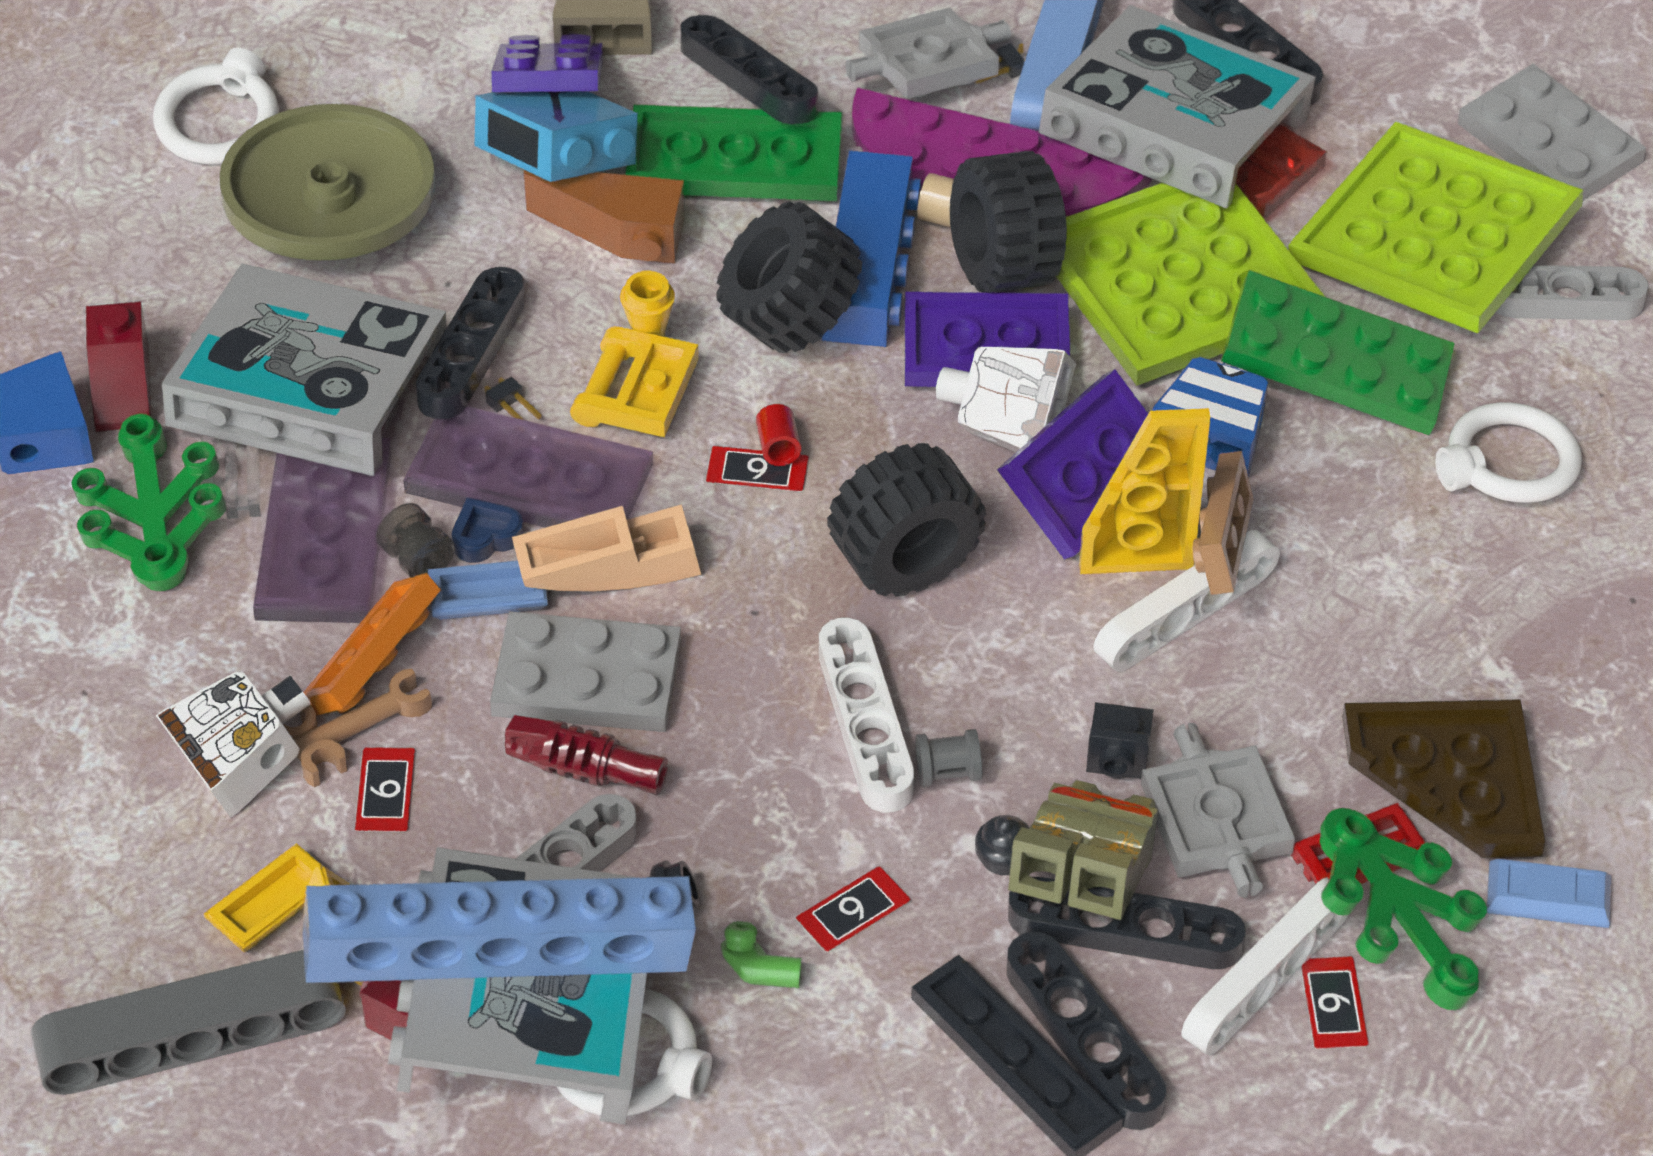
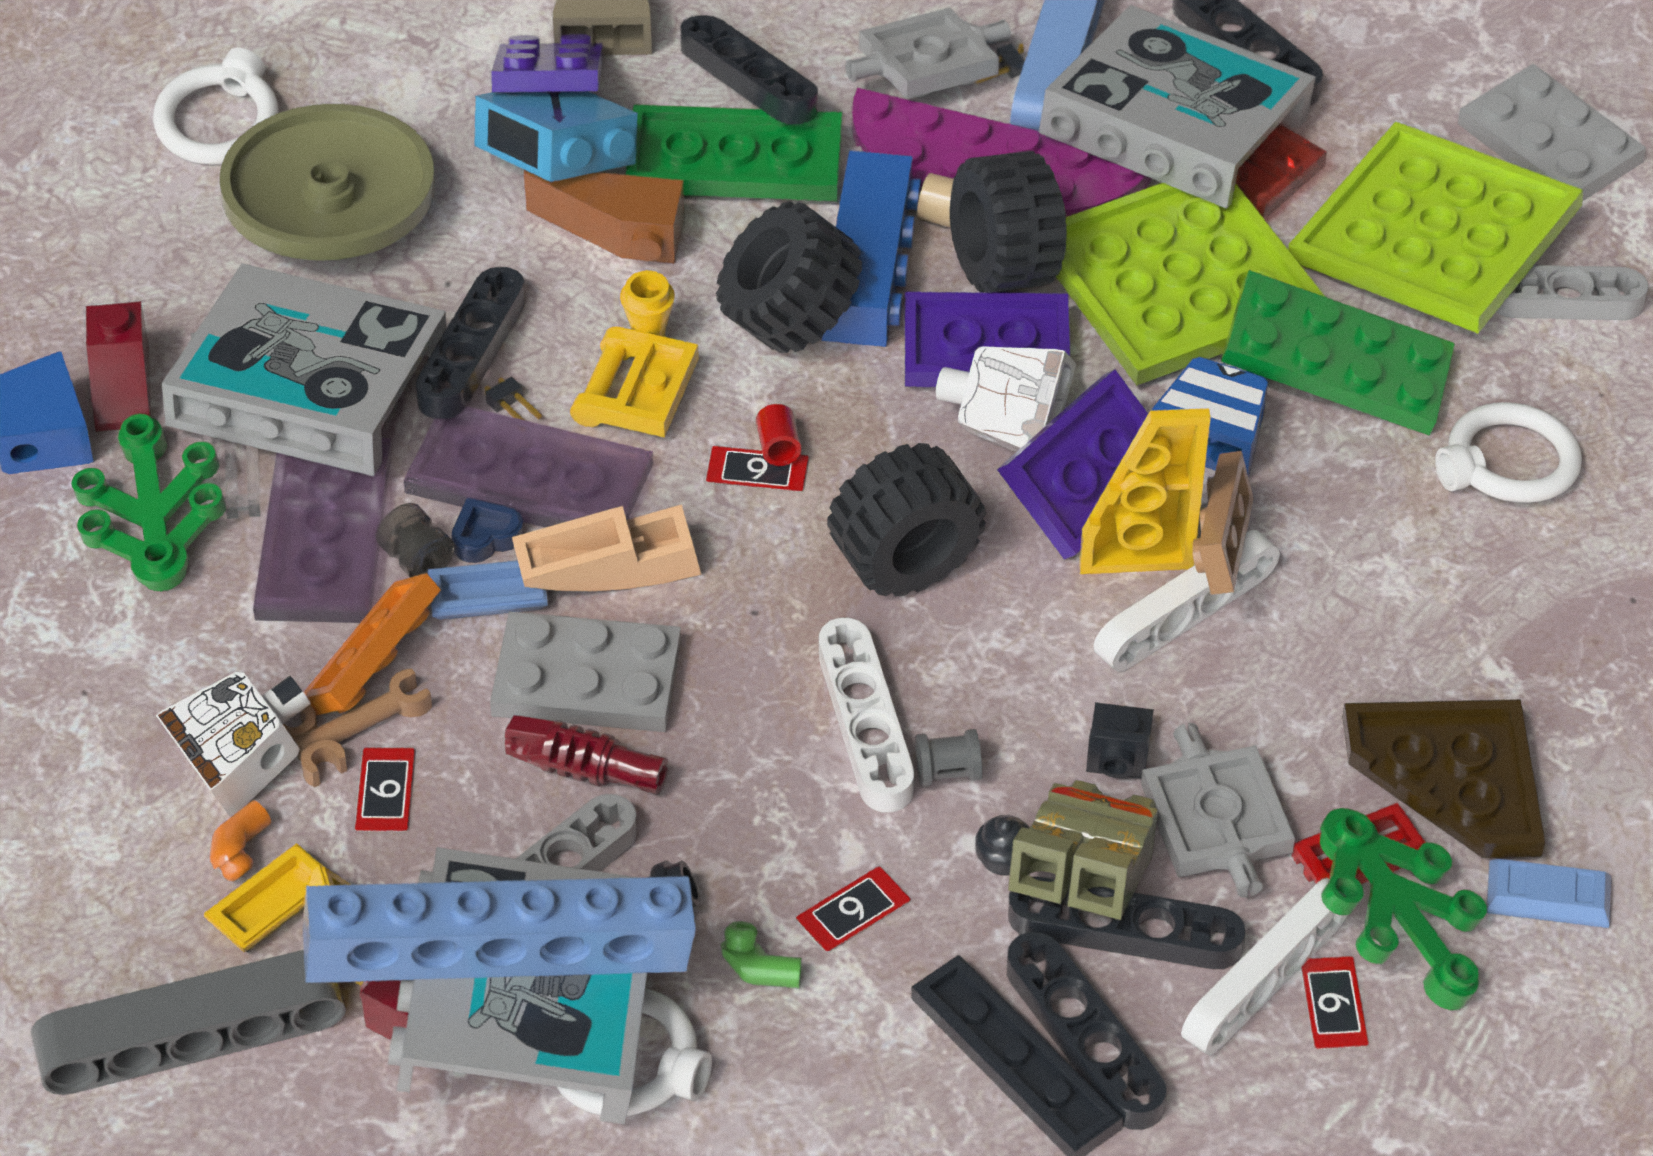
none -> orange arm [210,800,271,881]

